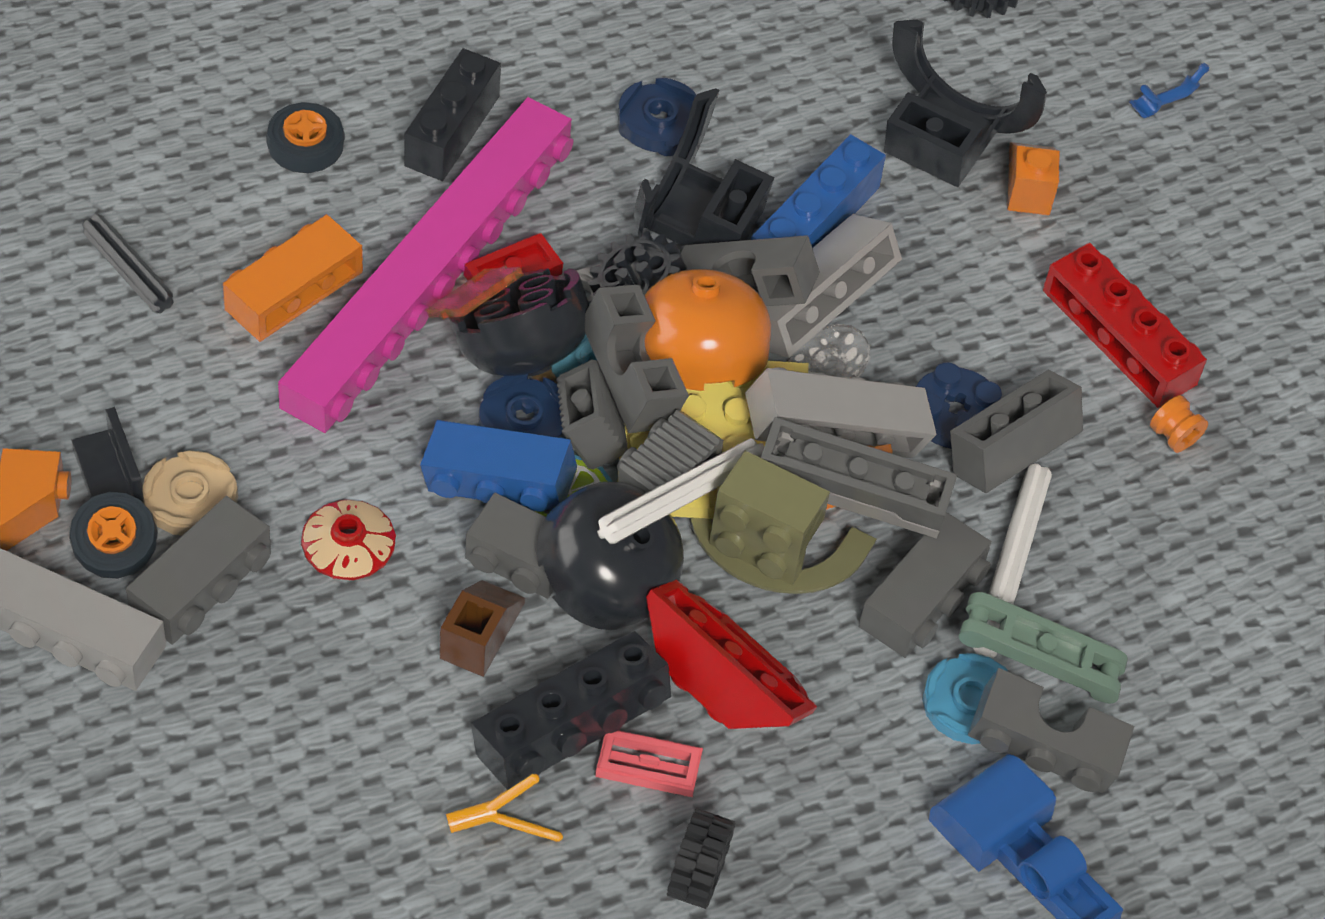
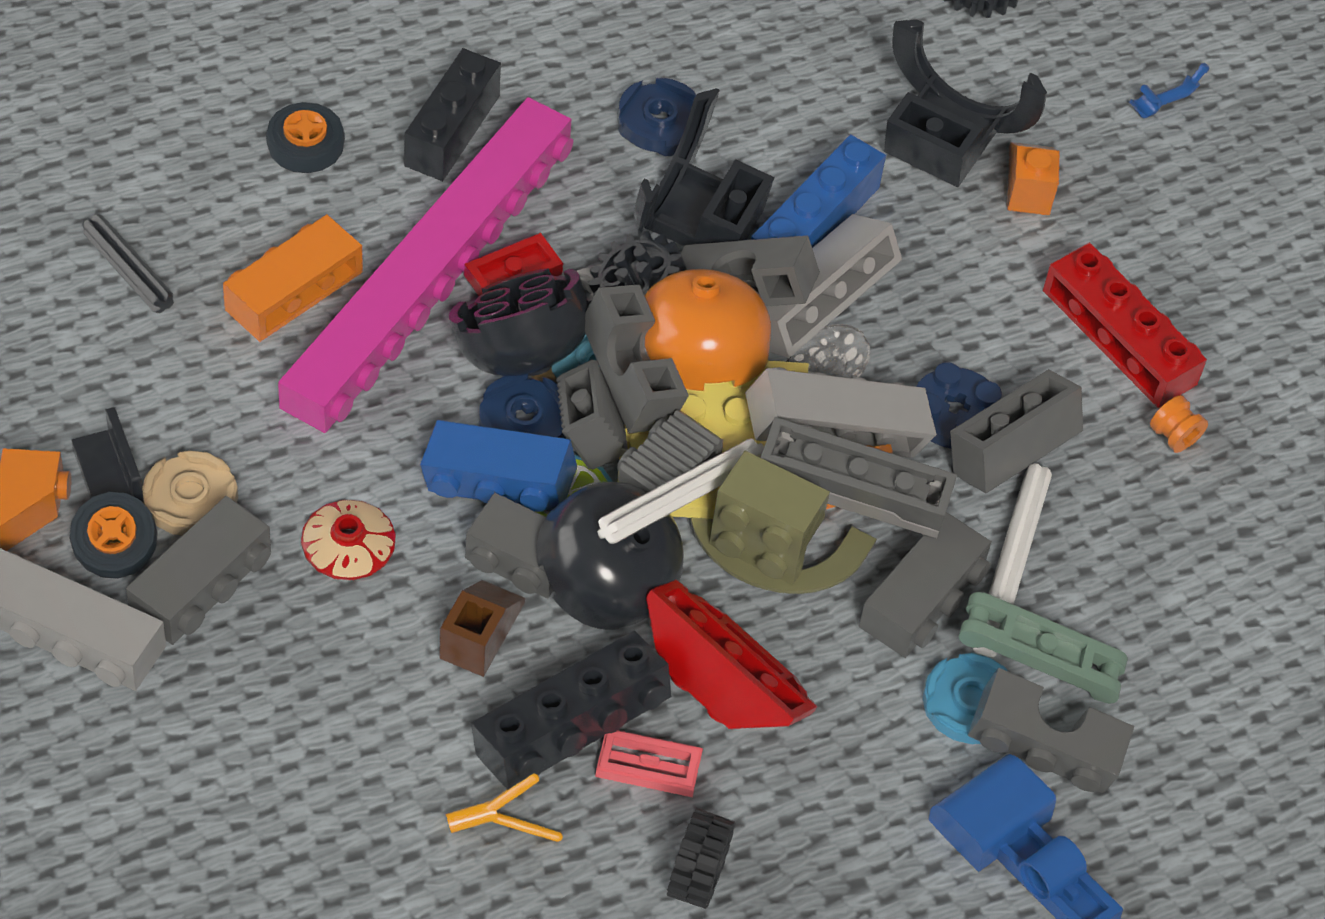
piece [425,266,524,320] -> none

